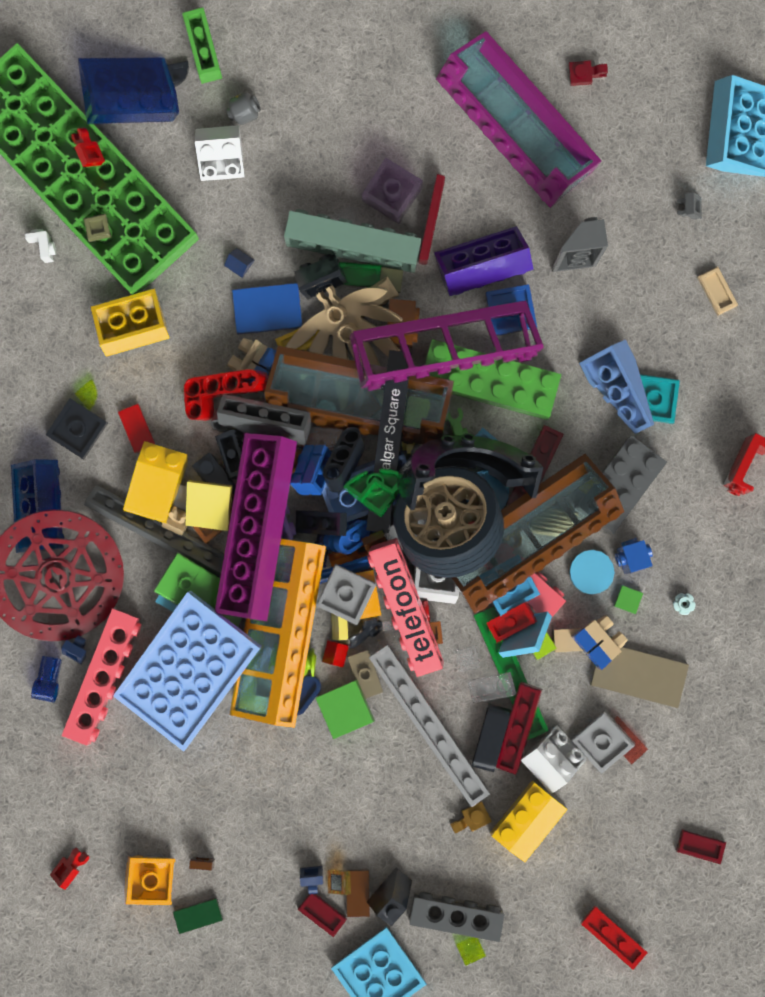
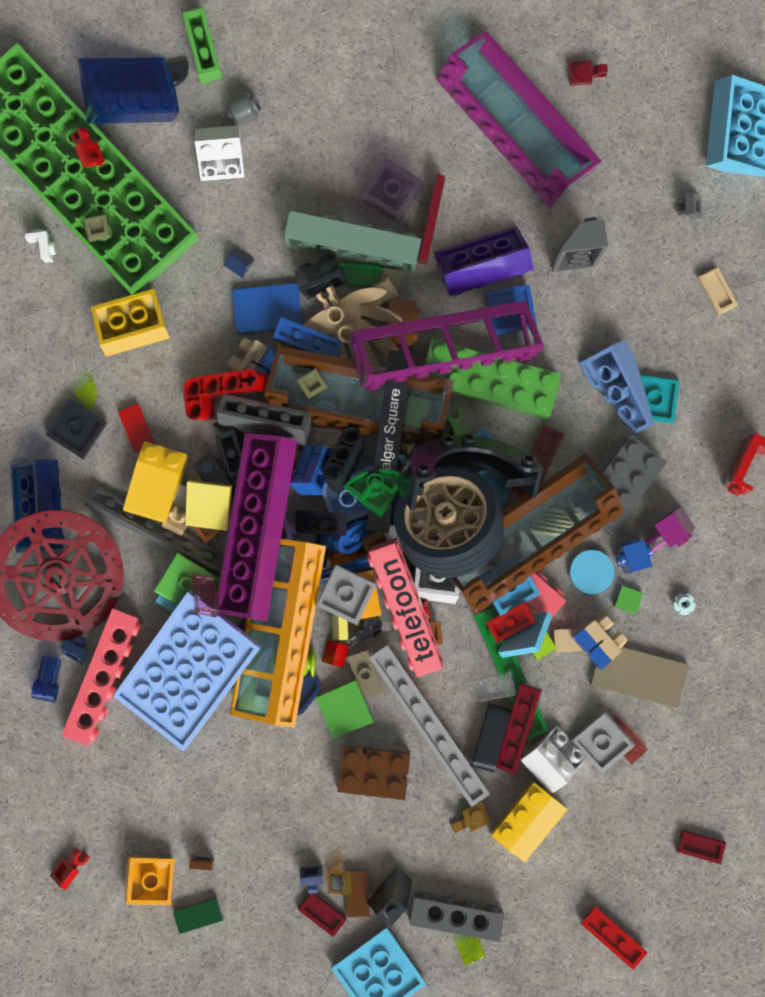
none -> clear pink tile [191,574,219,618]
none -> blue plate [272,317,343,357]
none -> olive tile [296,368,327,399]
none -> reddish brown piece [337,744,411,800]
none -> magenta brick [645,506,696,553]

